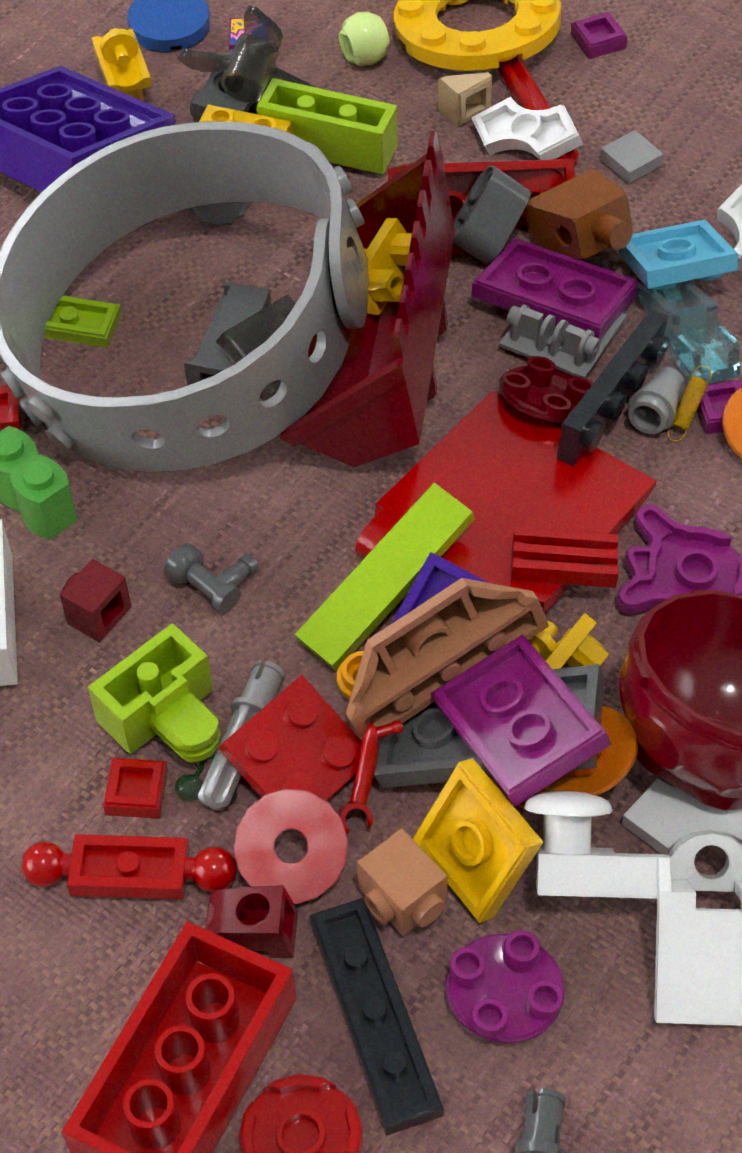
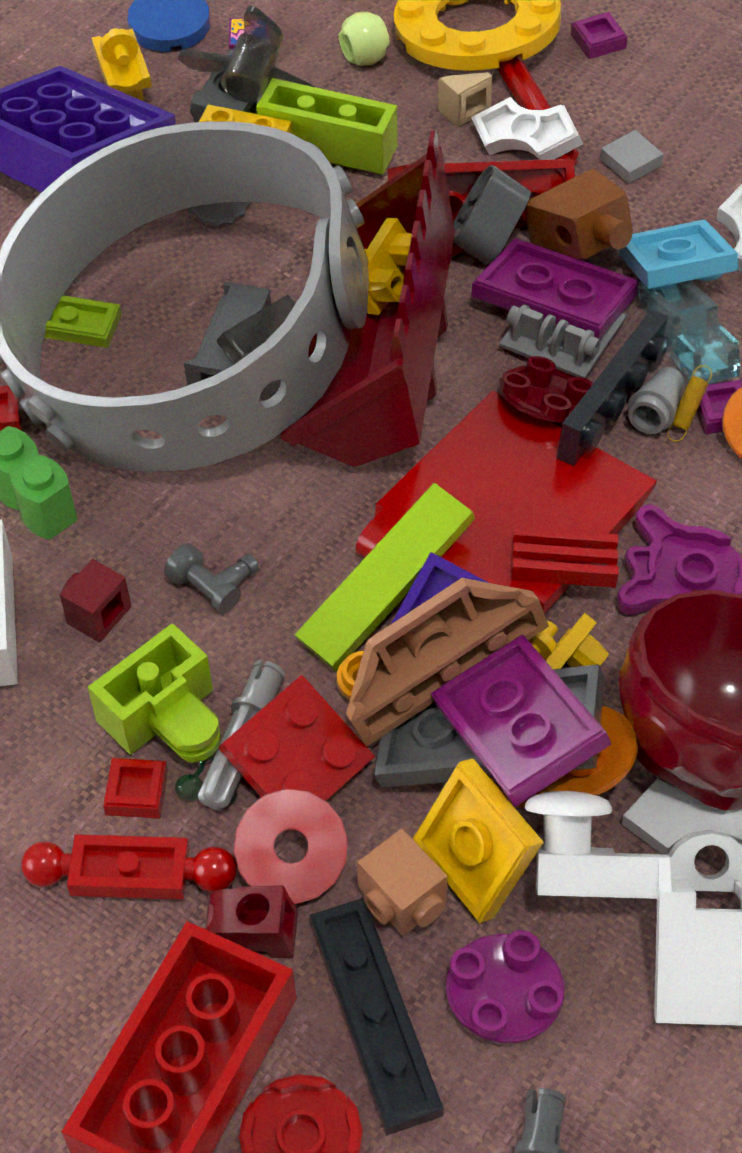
red piece [337,720,404,834] -> none

